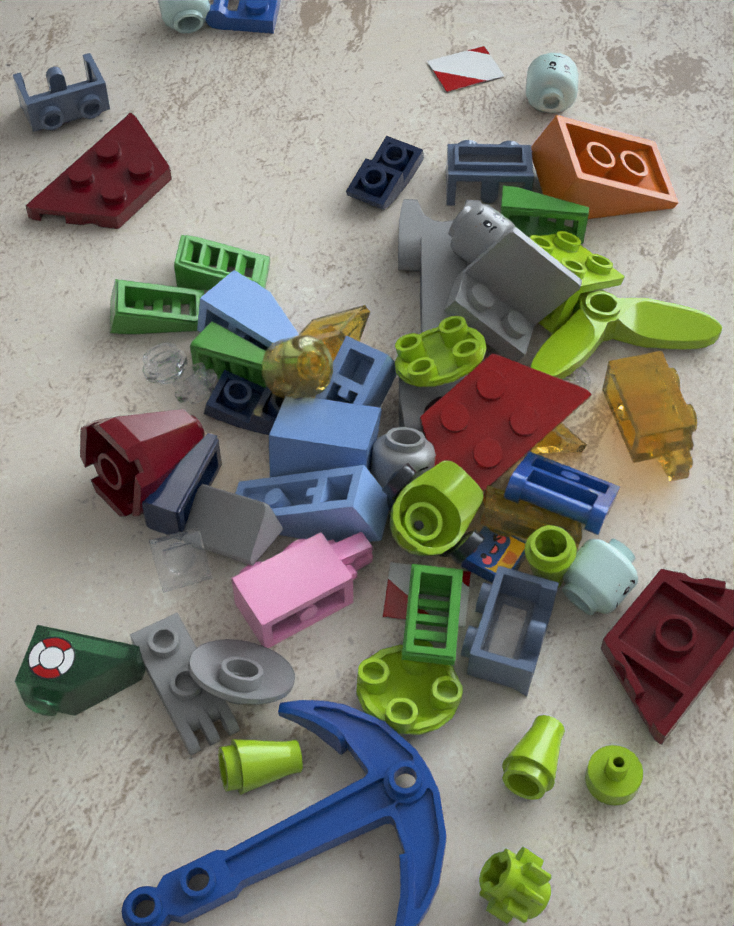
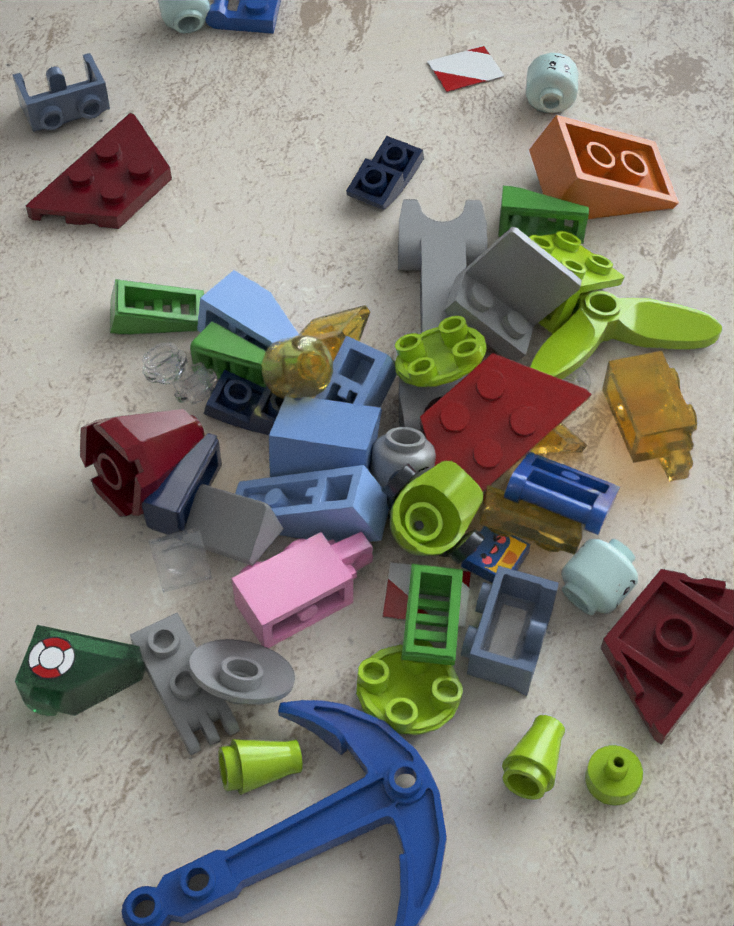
bright green slope [174,235,270,290] -> none
sand blue window [446,140,534,206] -> none
light grey head [448,204,515,264] -> none
lime gear [479,847,552,924] -> none
lime cone [525,525,577,588] -> none

